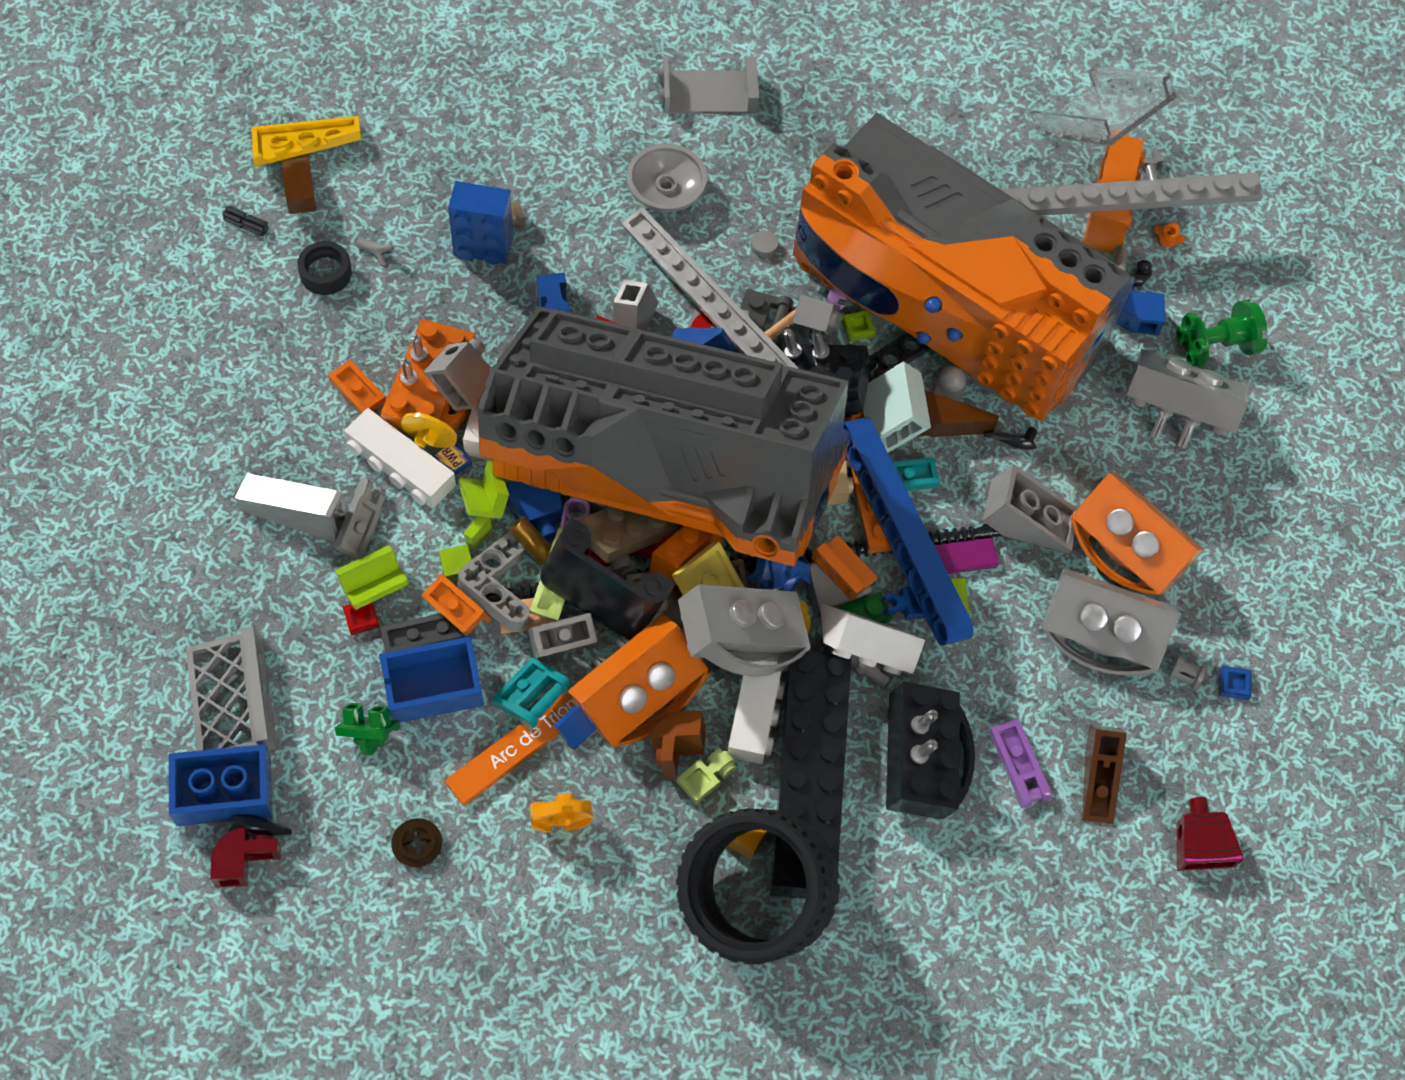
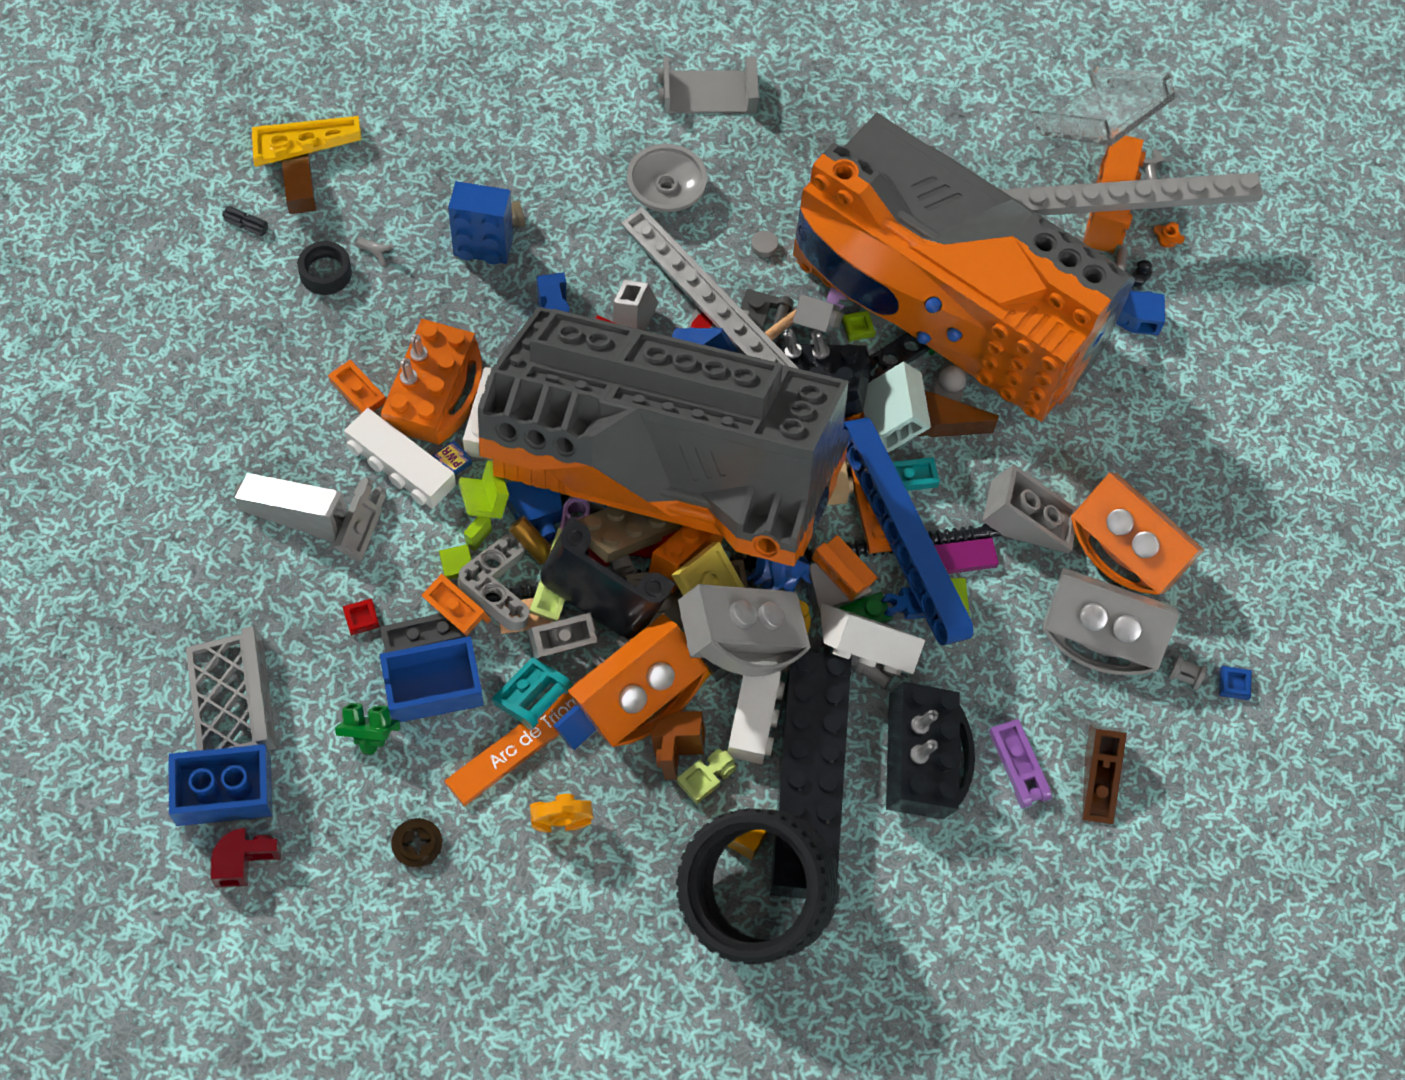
black bar [229,815,292,836] -> none
lime panel [335,545,409,609] -> none
yellow piece [401,413,457,449] -> none
light grey torso [424,339,490,411] -> none
black bar [984,427,1038,450] -> none
light grey piece [1127,349,1249,449] -> none
green piece [1176,299,1268,367] -> none
dark red torso [1176,797,1244,871] -> none

